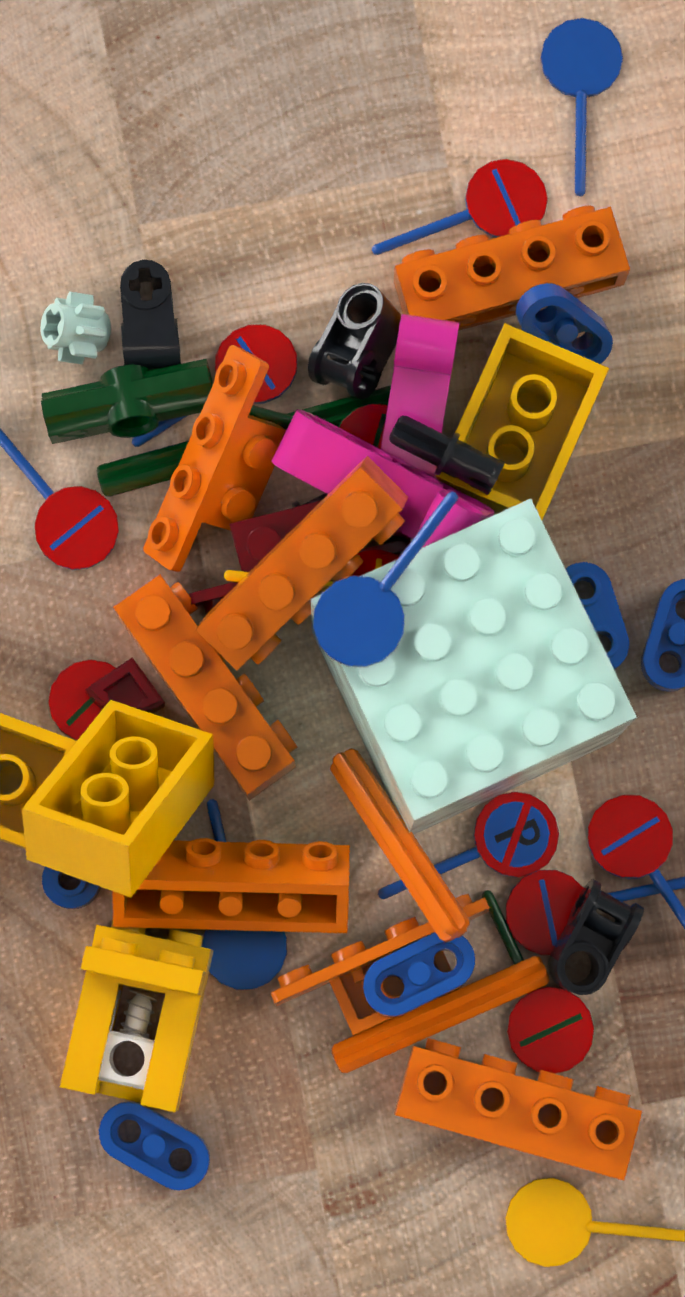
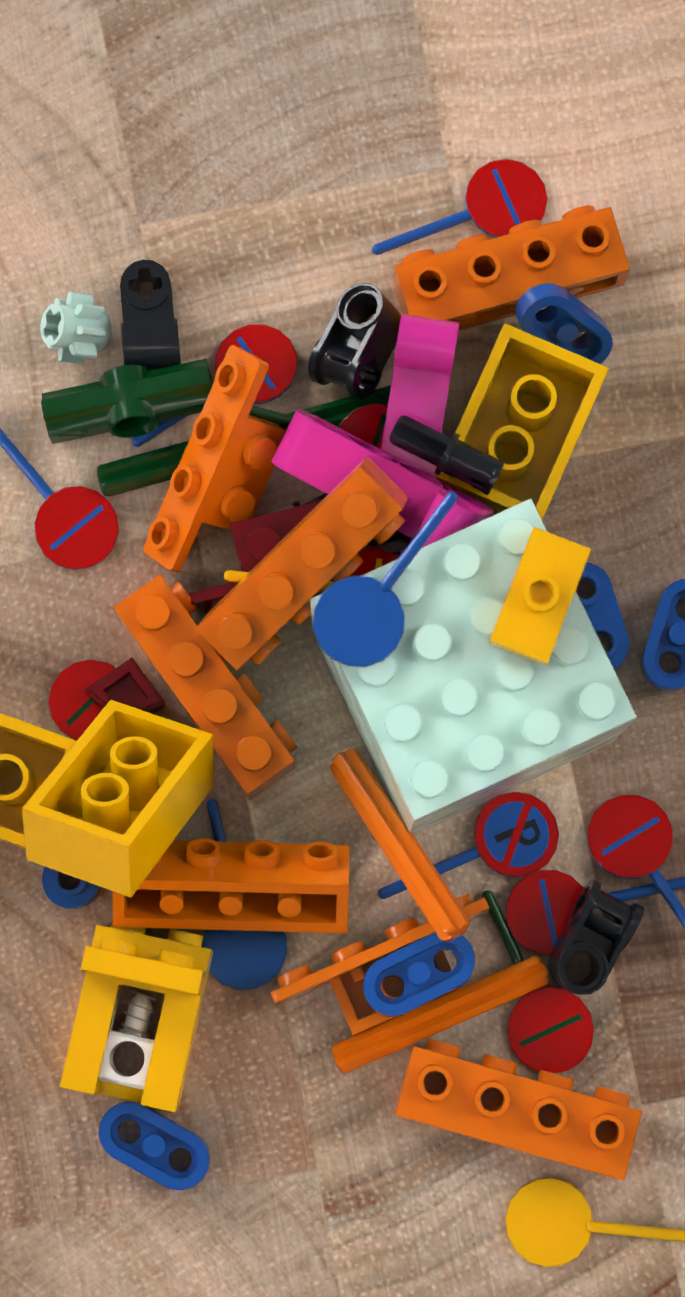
blue piece [541,18,623,197] -> none
none -> yellow plate [488,527,591,666]

